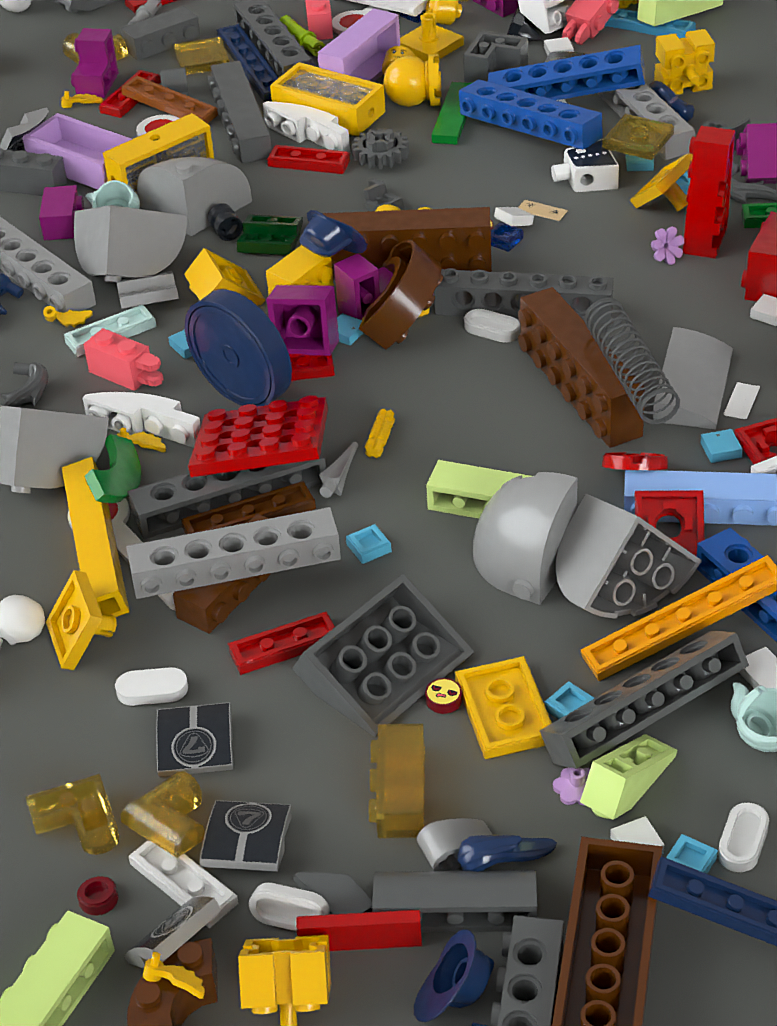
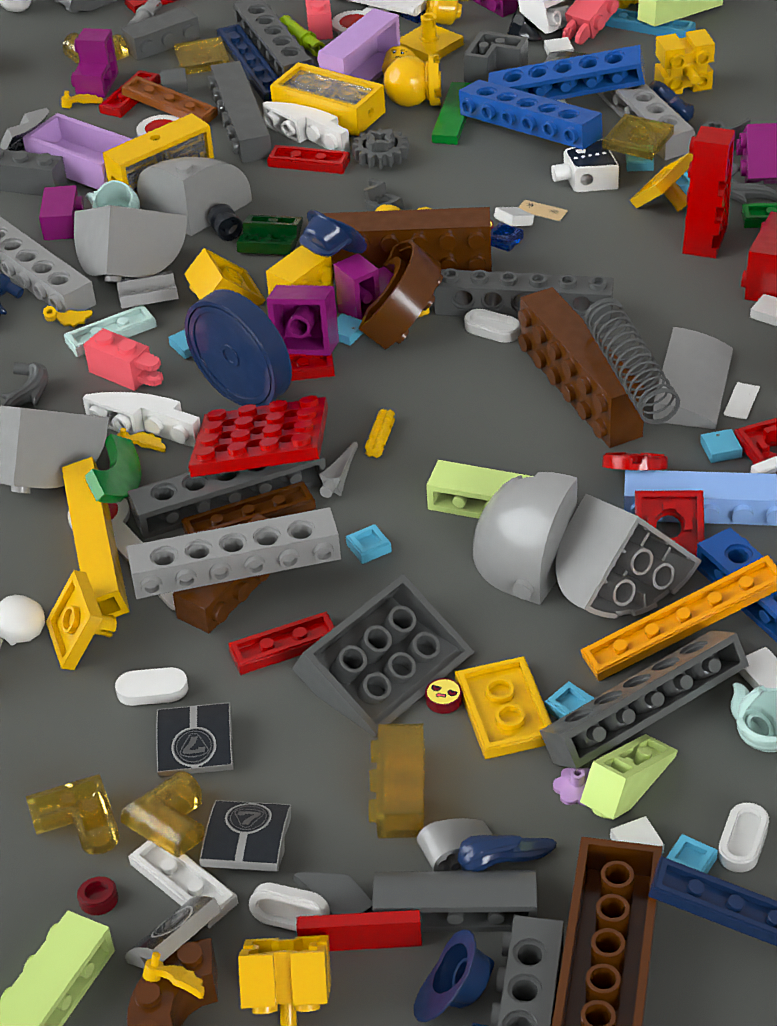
lavender plant [651,227,685,265] -> none

